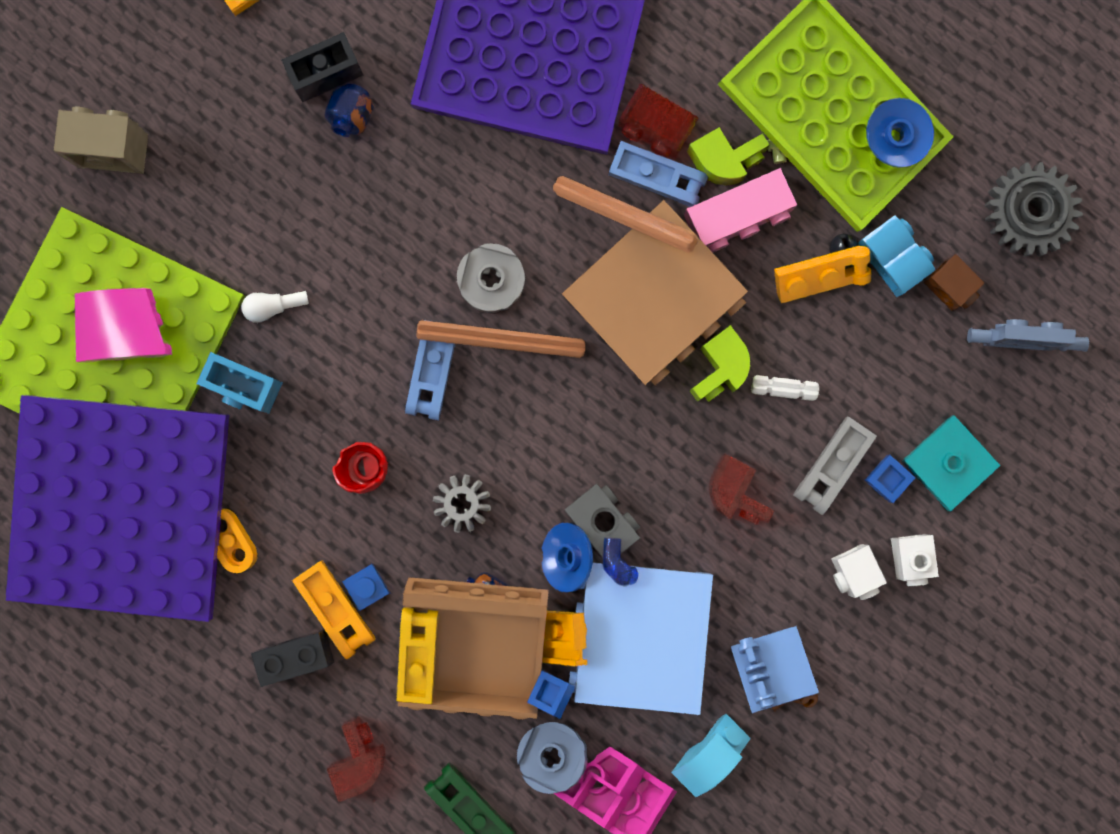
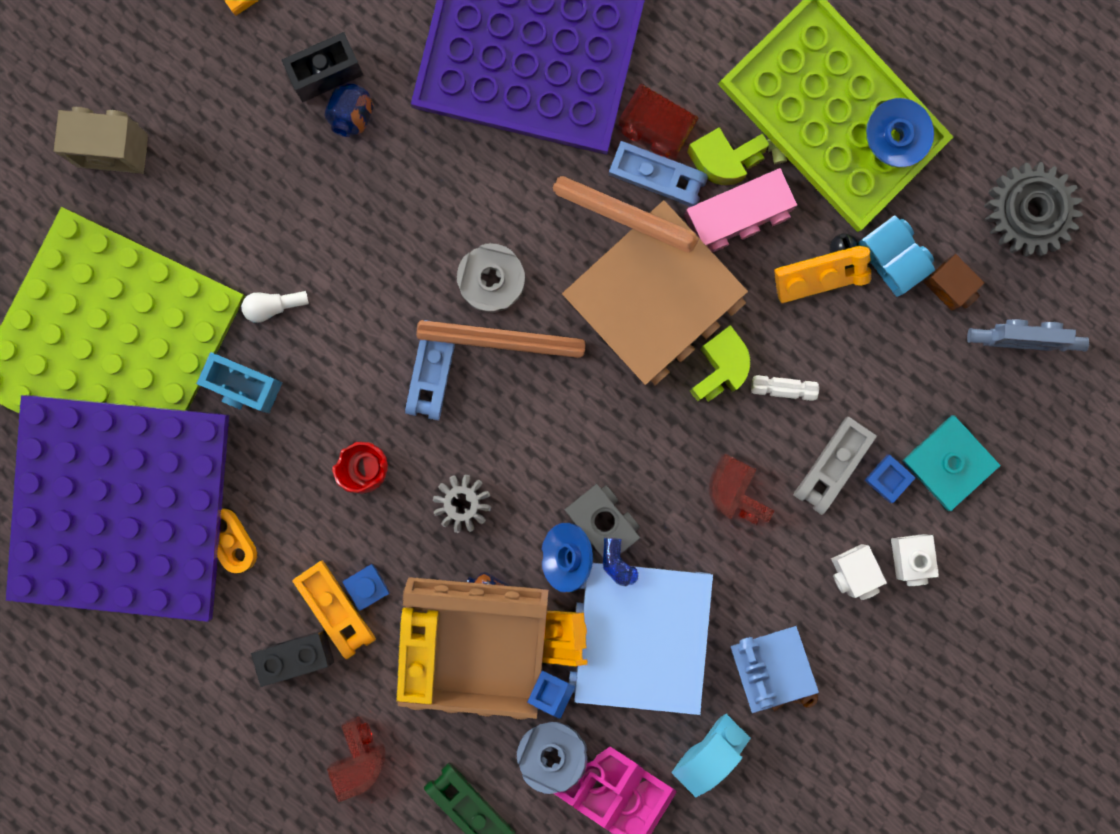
dark pink slope [75,288,172,363] -> none

